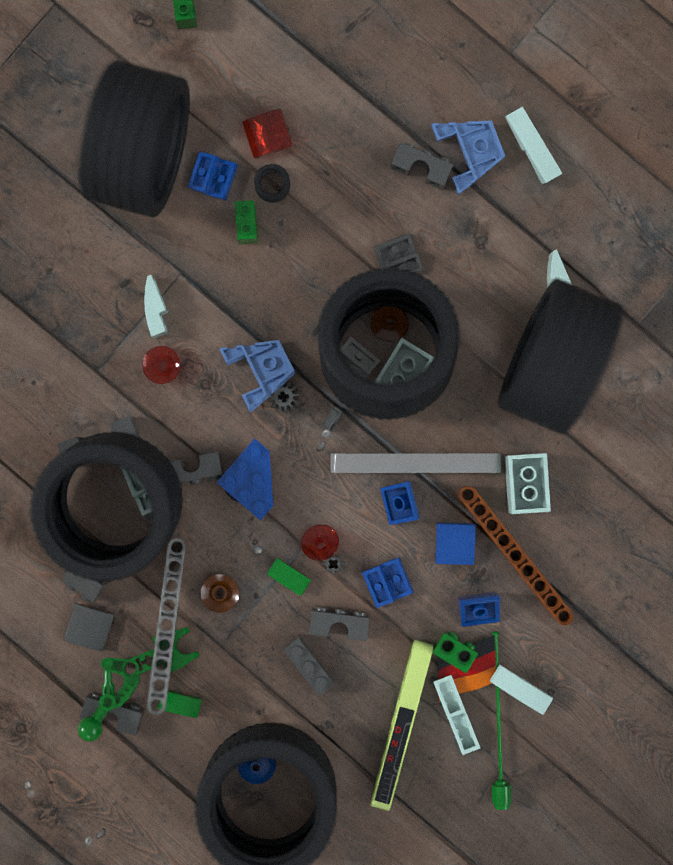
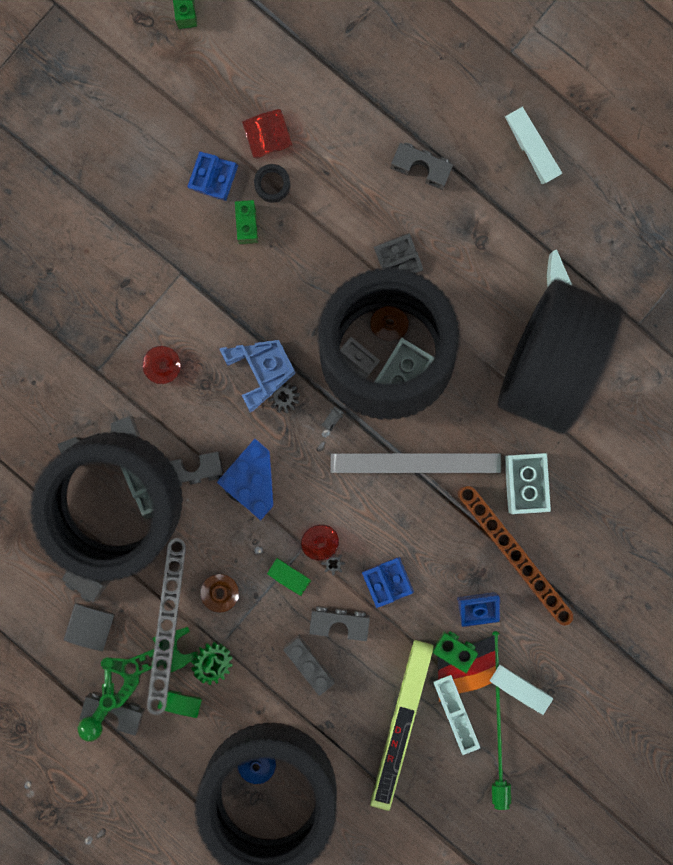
black tyre [79,60,190,218] -> none
light aqua slope [144,275,168,339] -> none
blue slope [380,481,420,525] -> none
medium blue wing [431,121,505,195] -> none
blue slope [435,523,475,565] -> none
none -> green gear [191,642,233,685]

